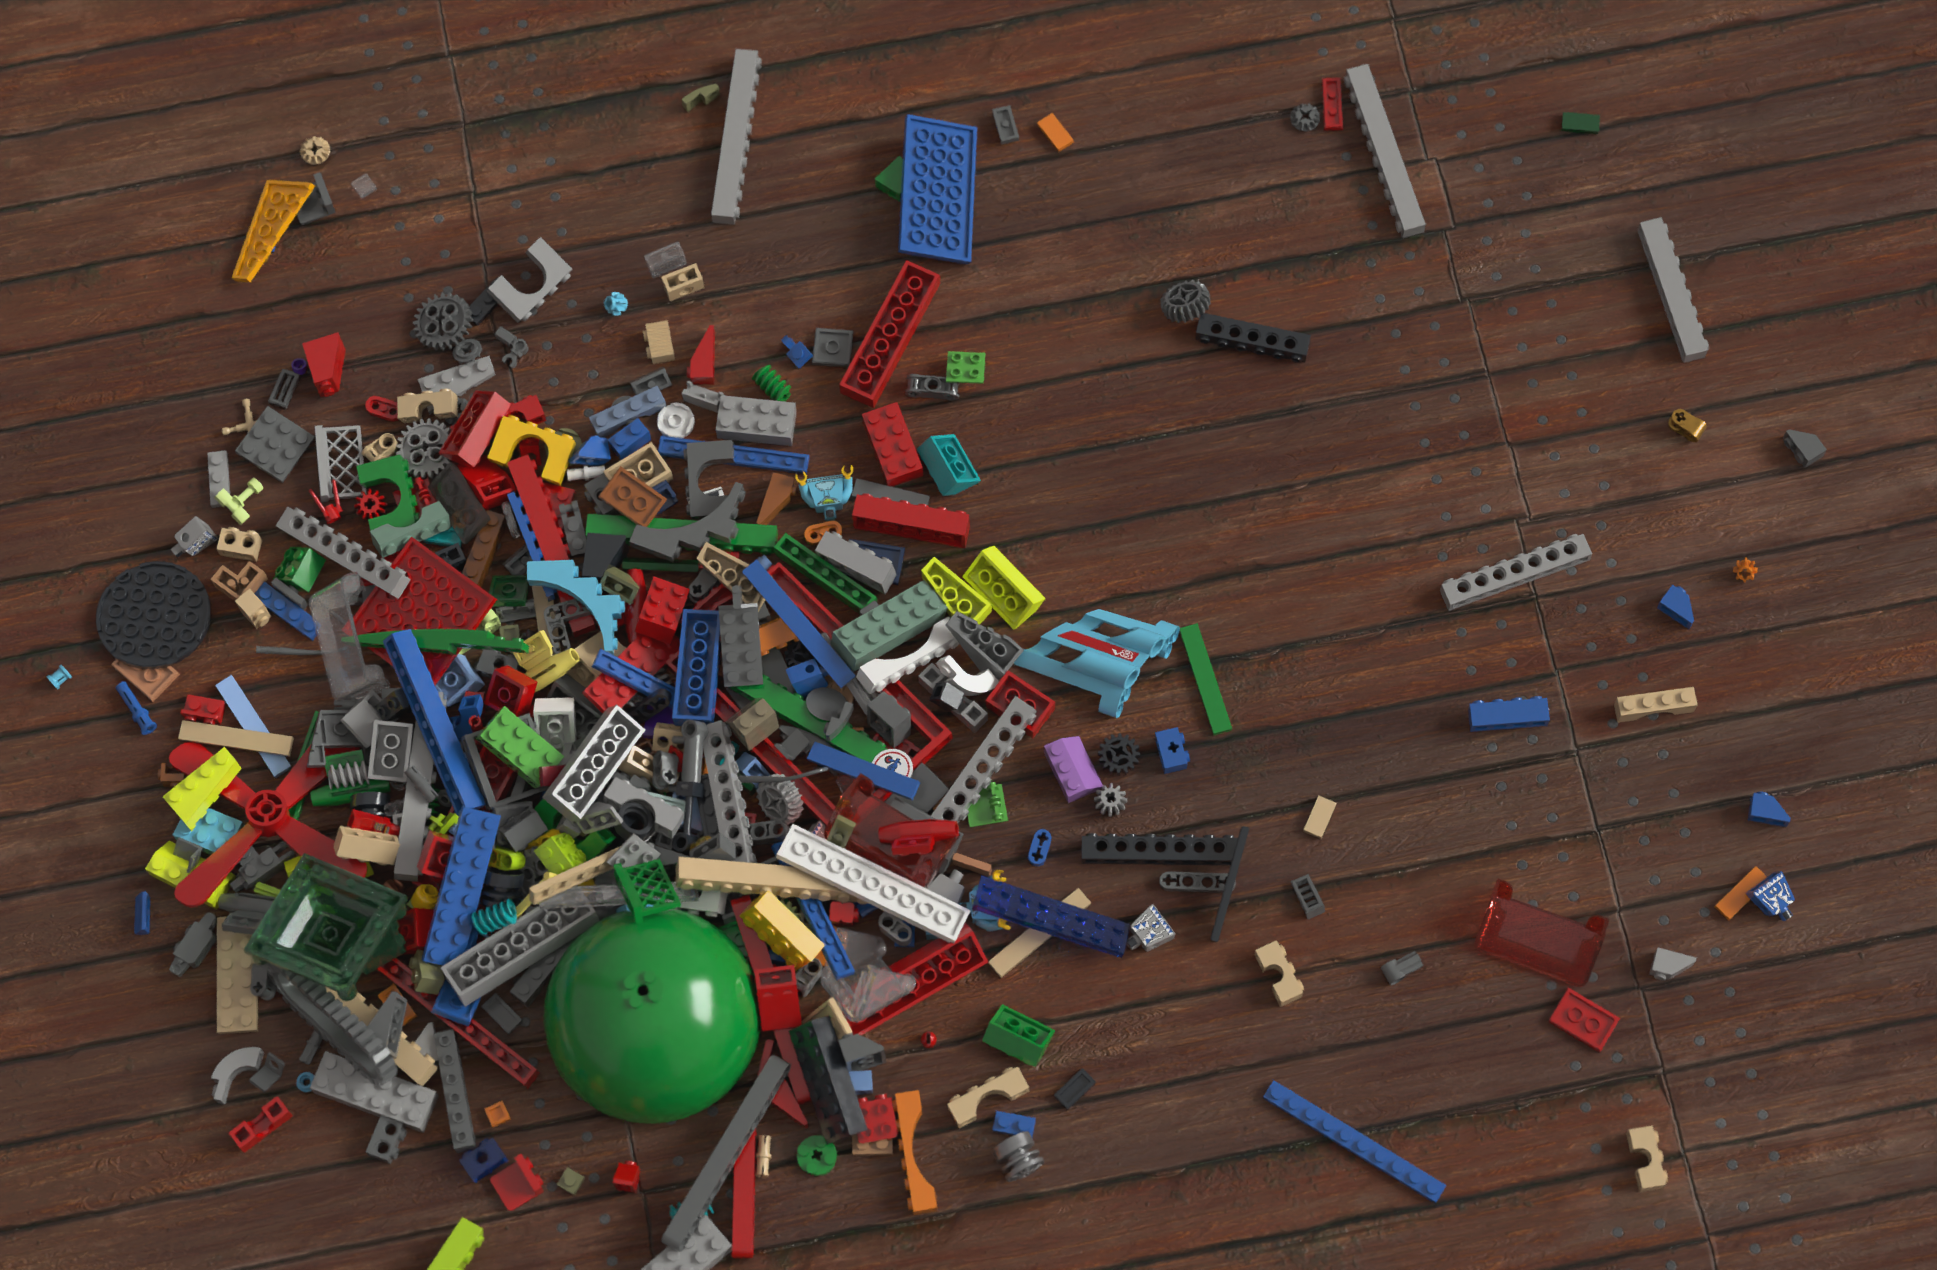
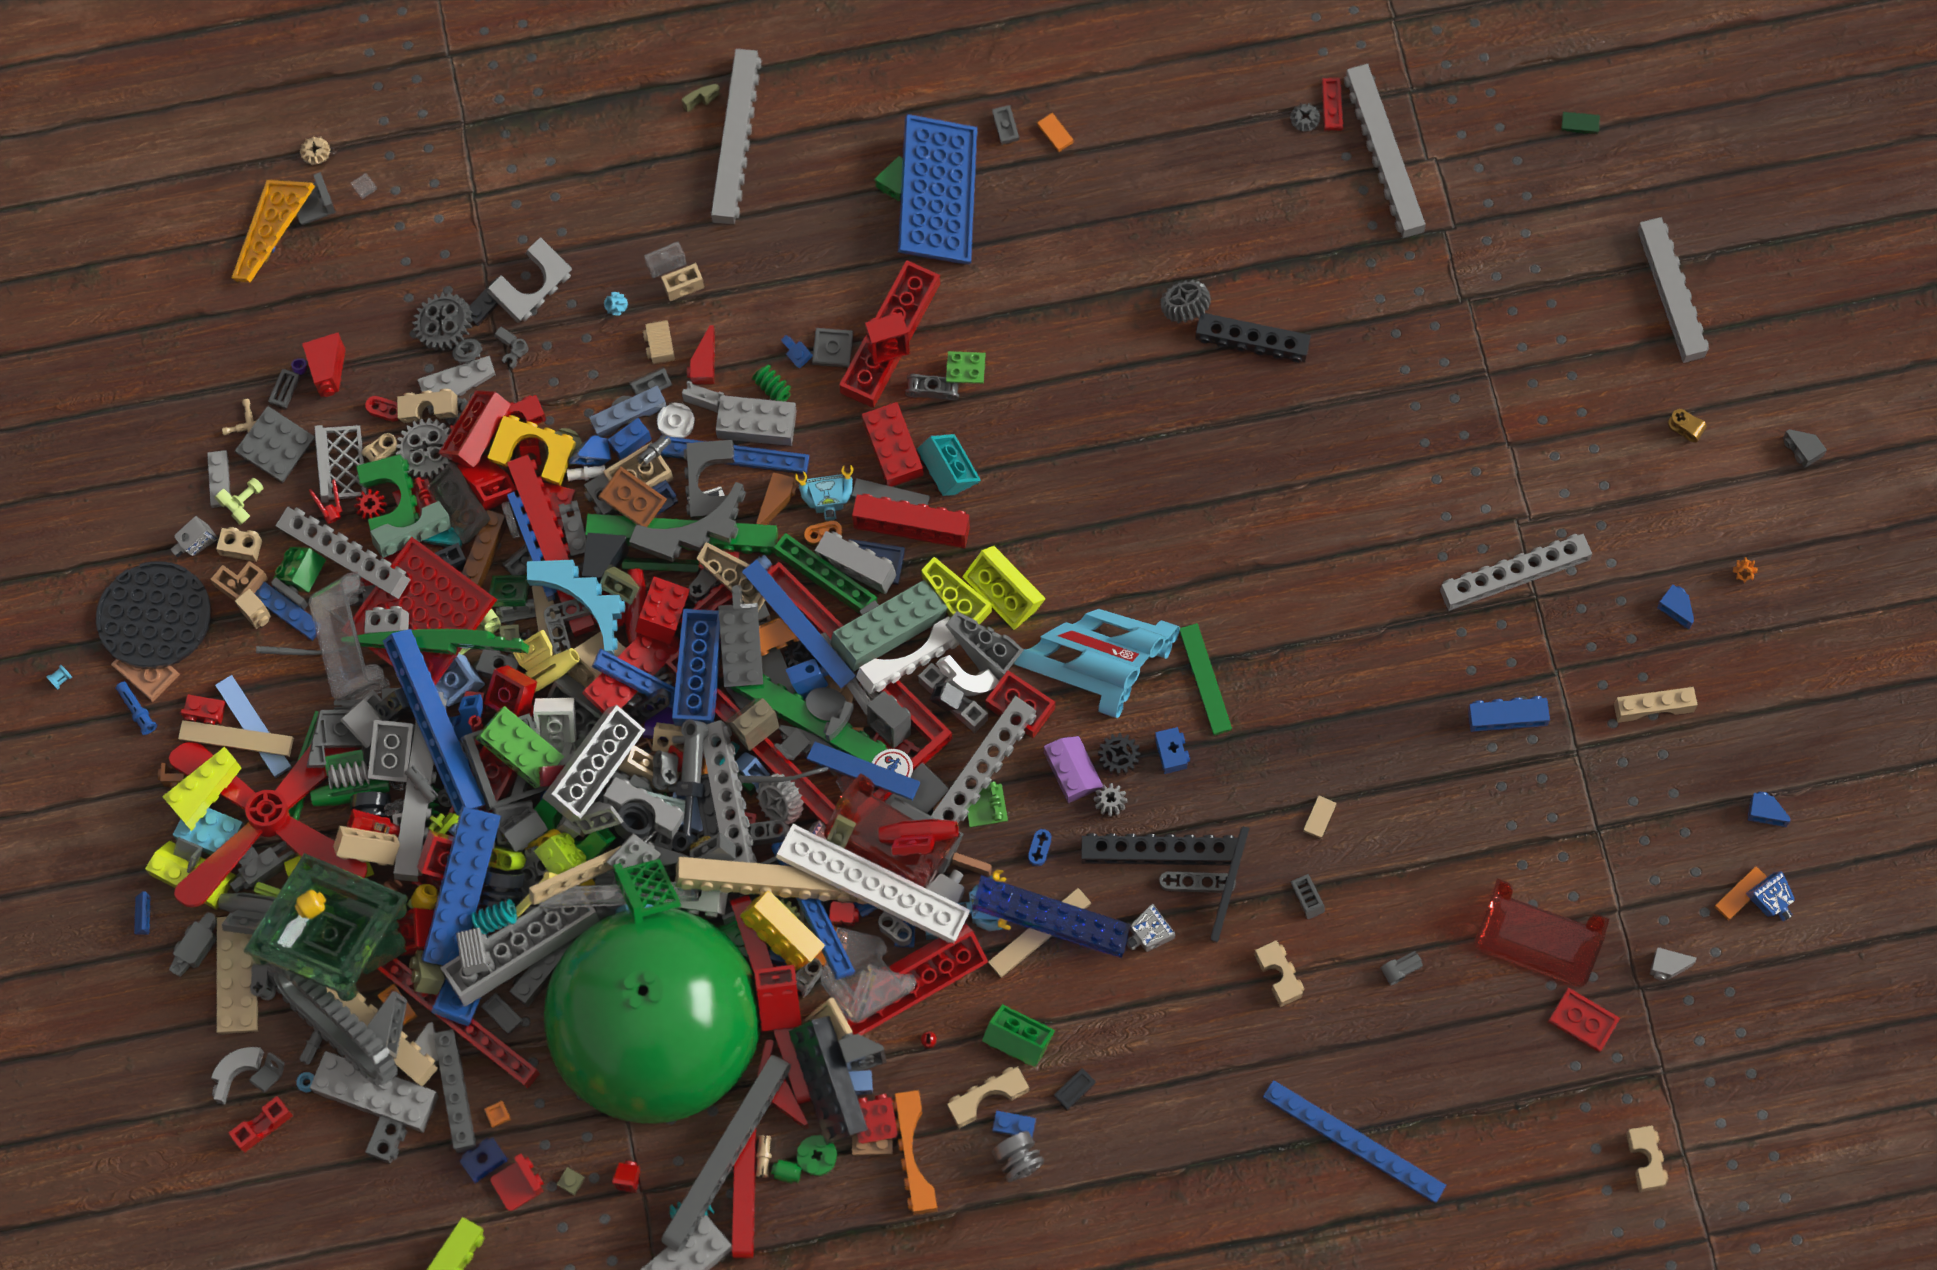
none -> yellow head [295,890,326,919]
none -> light grey brick [365,606,409,634]
none -> light grey brick [456,928,491,976]
none -> dark grey pin [637,434,671,467]
none -> green brick [771,1159,802,1184]
none -> red brick [865,312,910,365]

